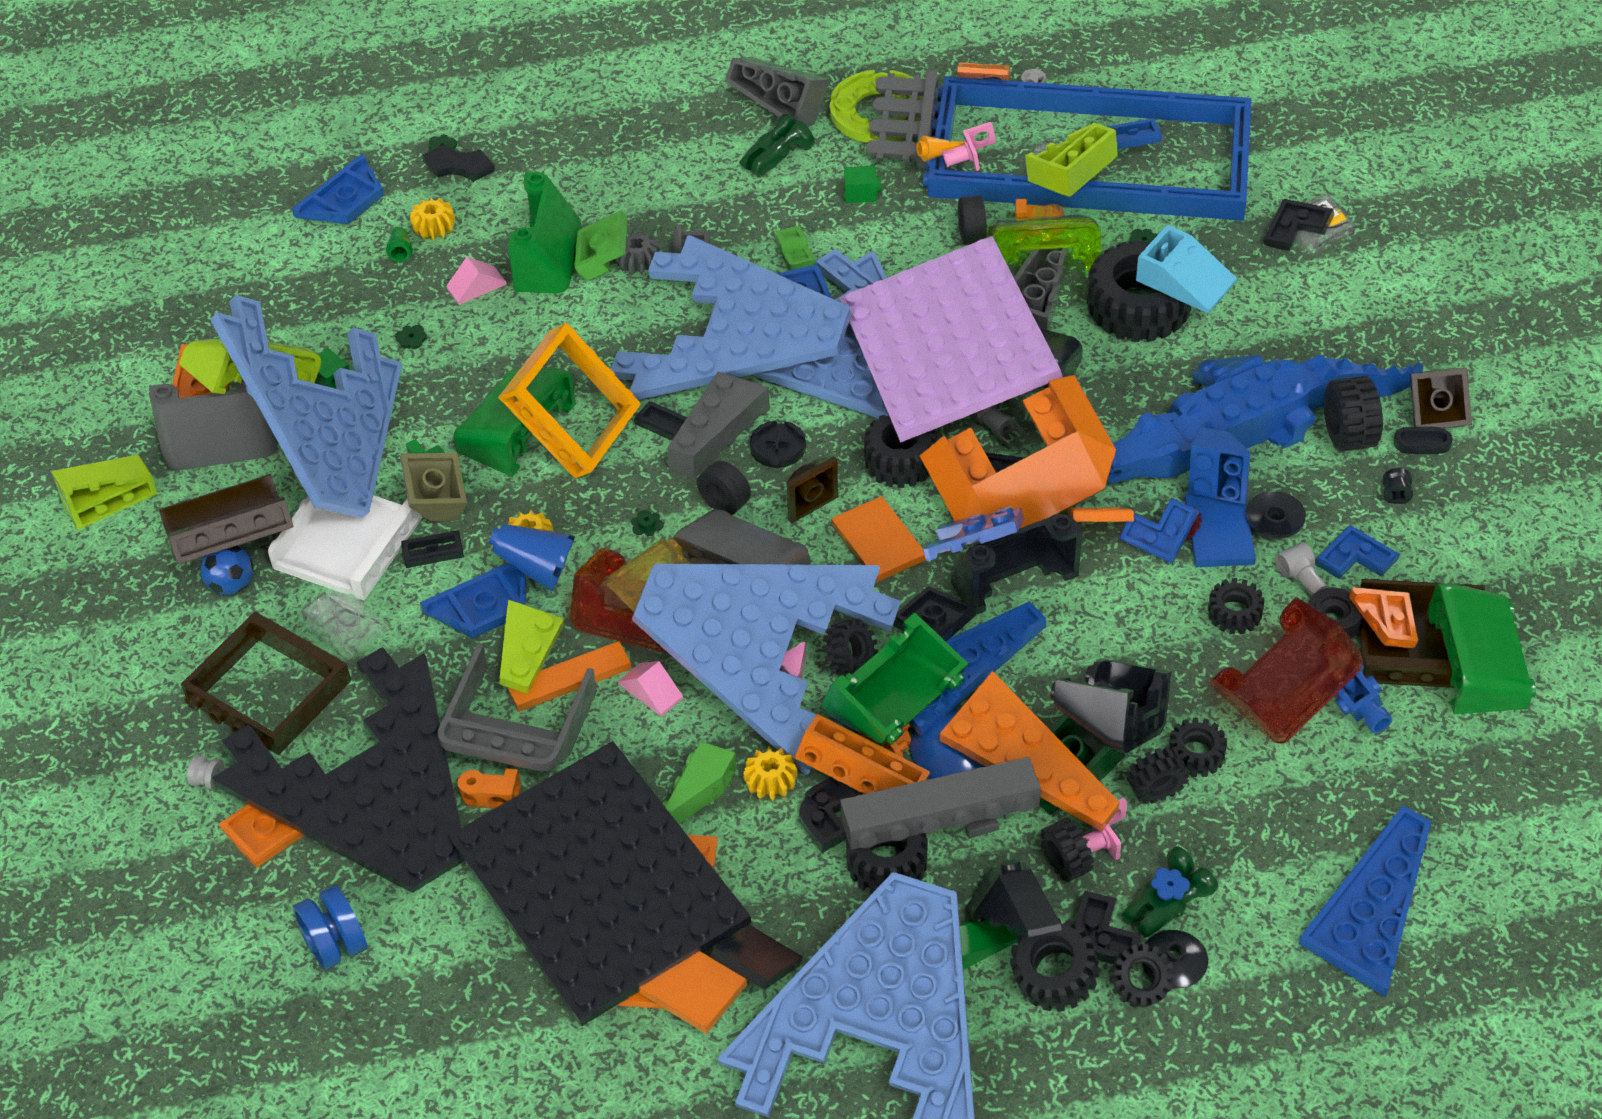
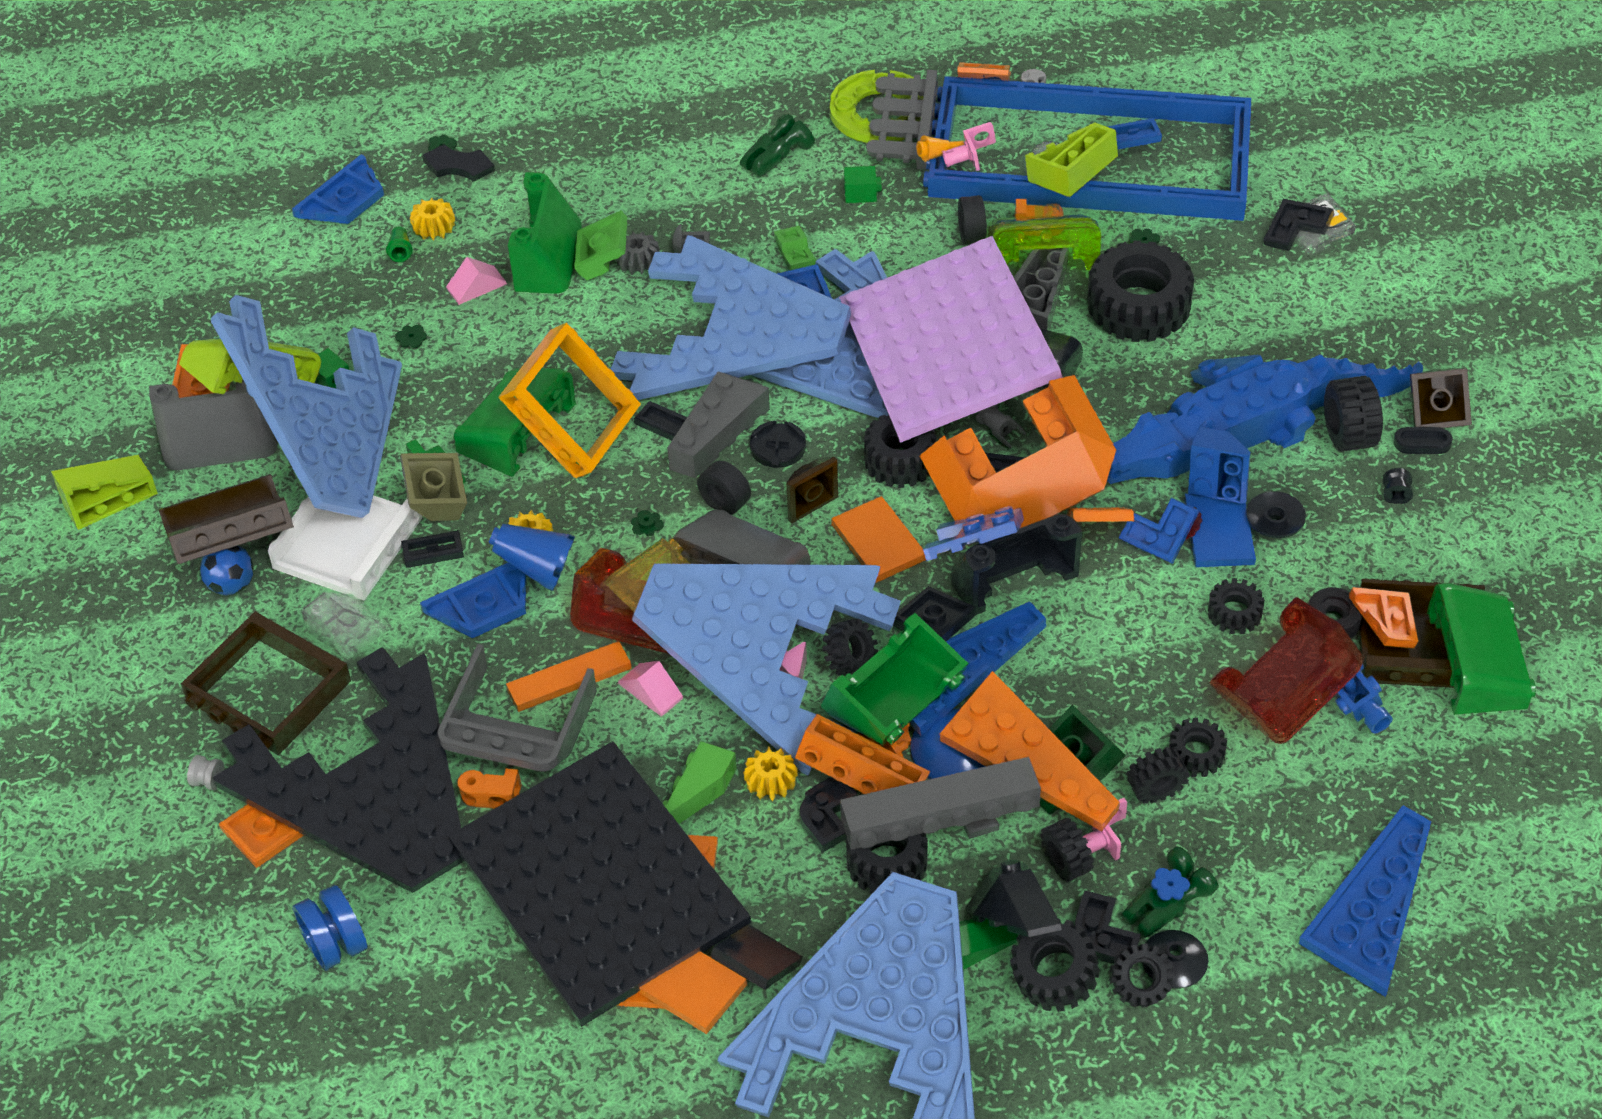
lime wing [500,600,564,694] -> none
dark grey wedge [725,57,830,126] -> none
black windscreen [1050,658,1172,753] -> none
medium azure slope [1136,225,1237,314] -> none
light grey pin [1275,542,1328,596] -> none
blue tile [1315,525,1399,579] -> none

